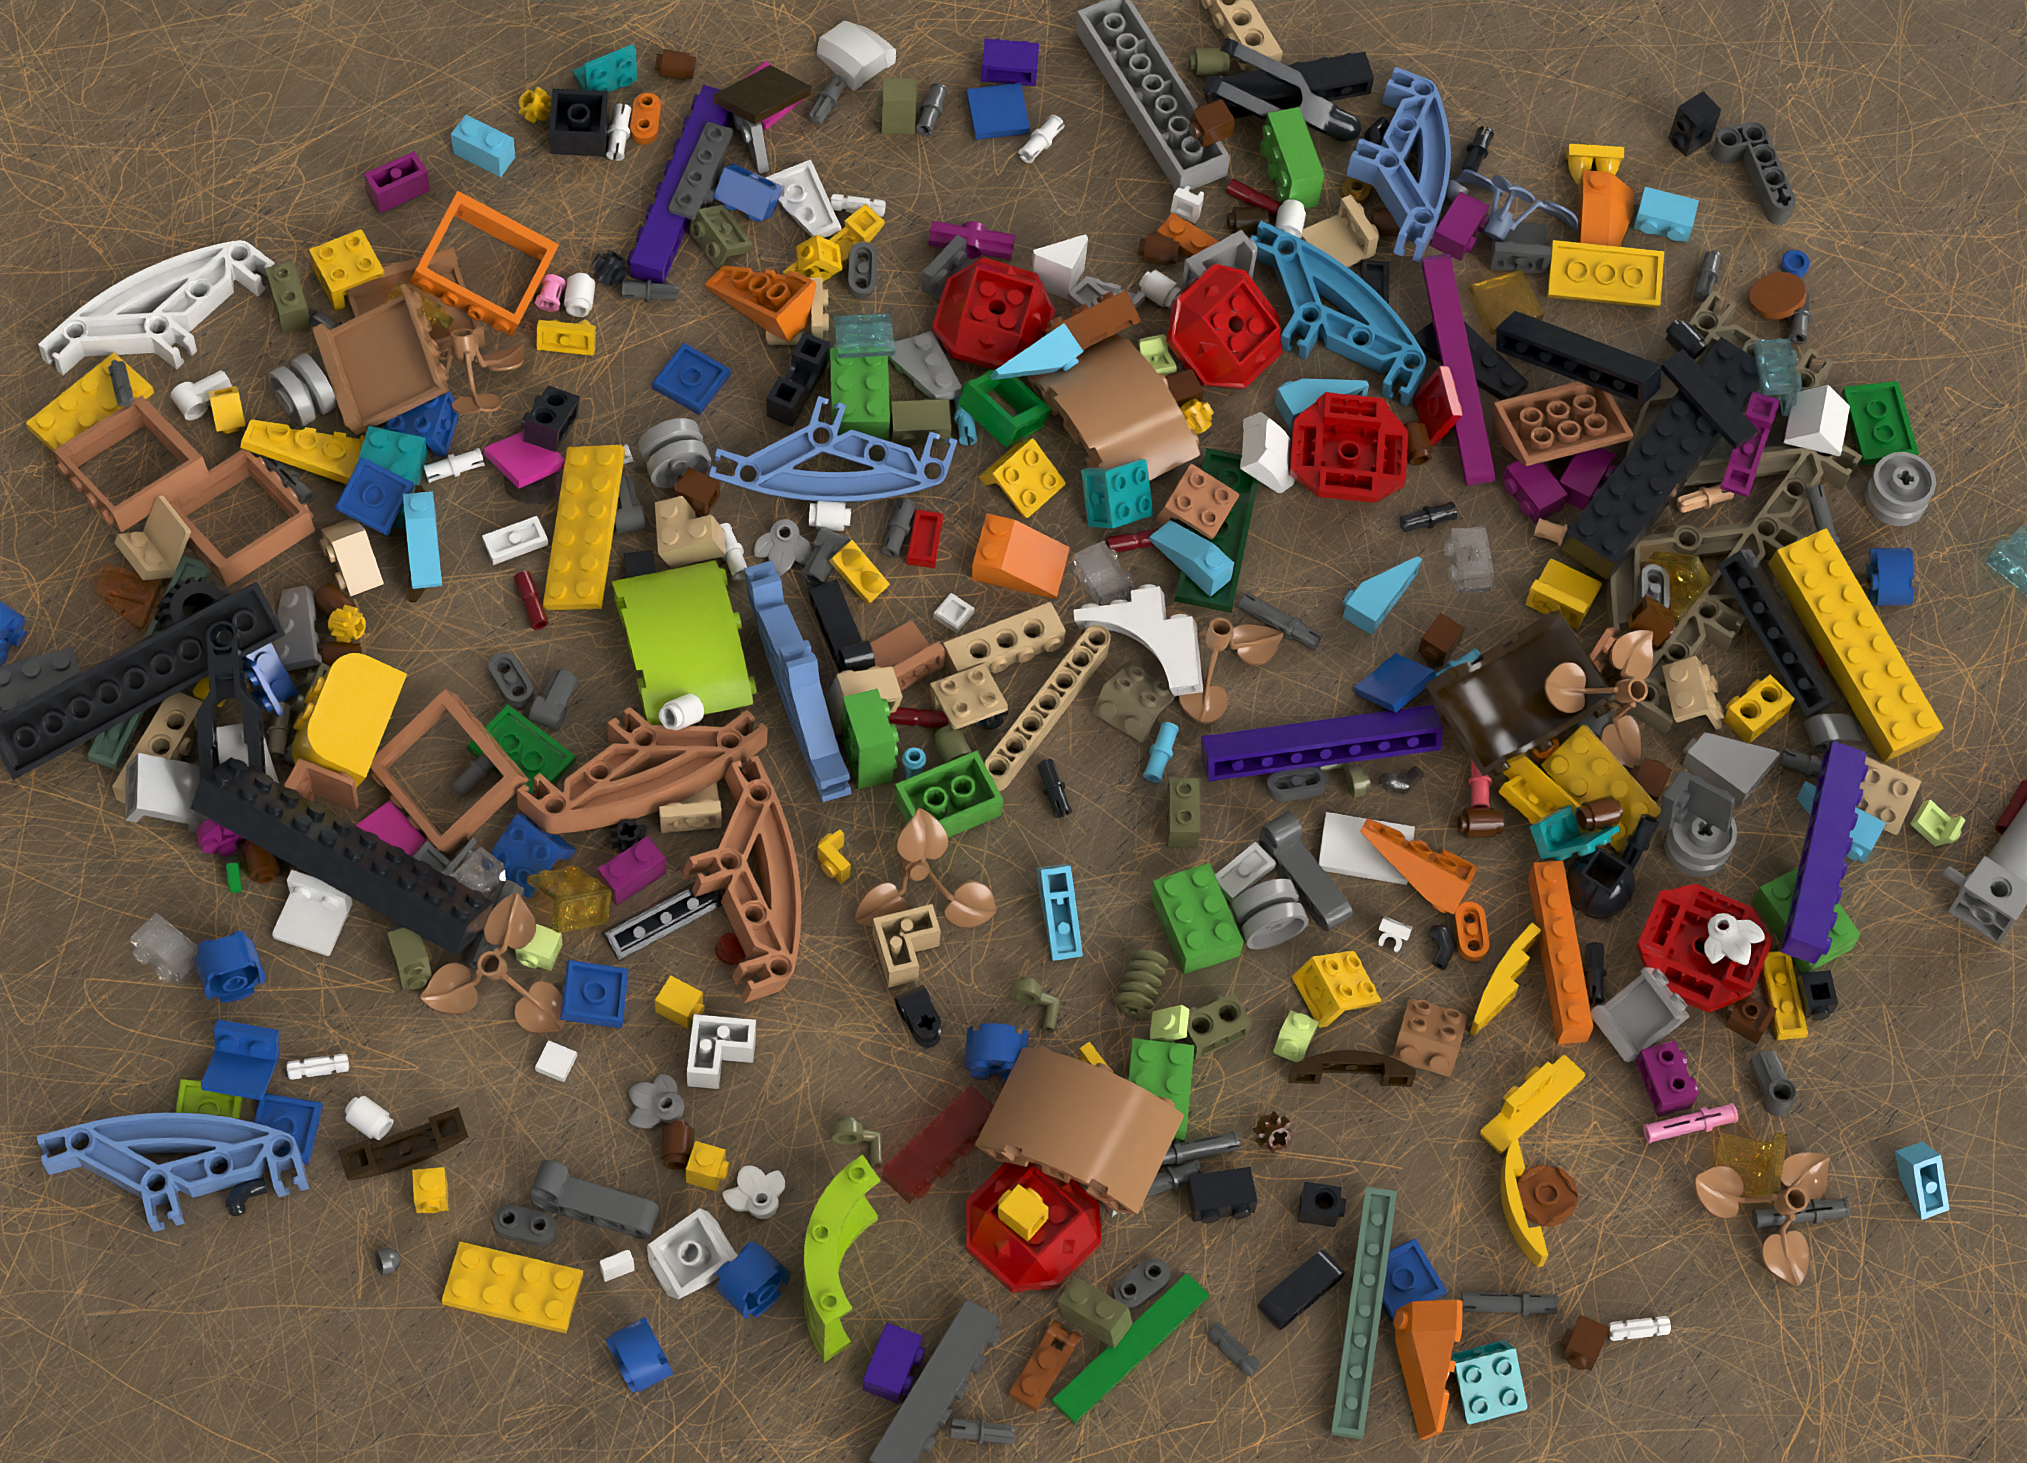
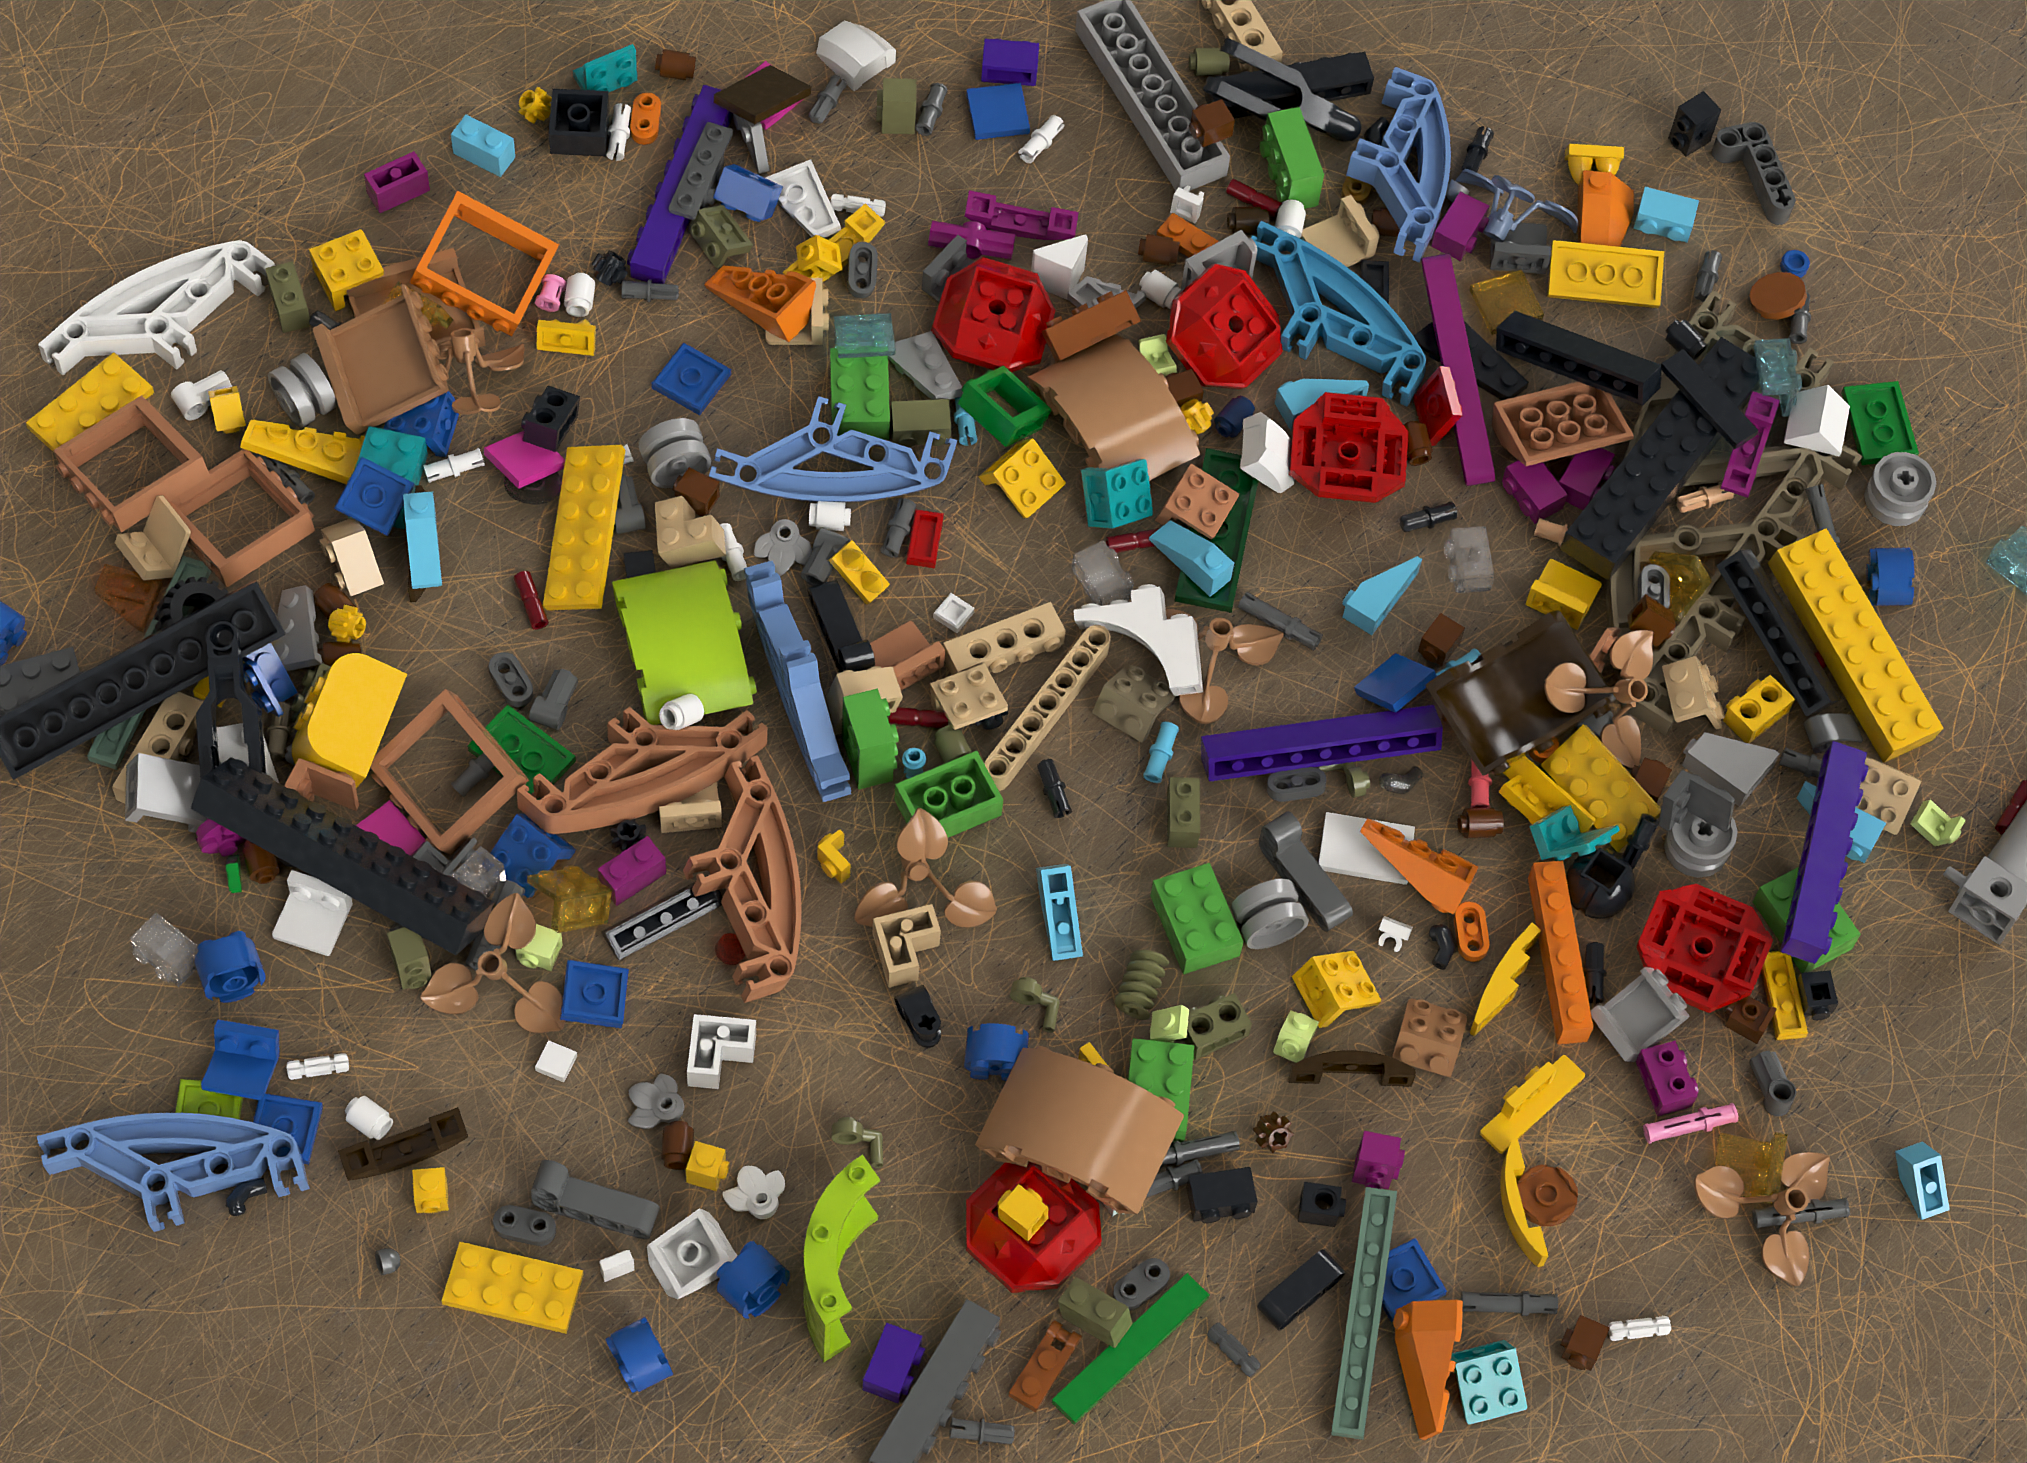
dark grey axle [108,360,134,408] -> none
white plate [482,516,548,565] -> none
yellow brick [655,975,705,1029] -> none
black arch [766,332,830,427] -> none
clear red brick [882,1085,994,1204] -> none
orange slope [971,513,1070,600] -> none
medium azure slope [989,323,1084,380] -> none
white plate [1215,842,1276,903] -> none
reddish brown brick [1575,795,1623,831] -> none
white plate [1704,913,1765,965] -> none
none -> magenta slope [964,190,1079,240]
none -> dark blue brick [1214,396,1255,438]
none -> magenta brick [1352,1131,1405,1189]

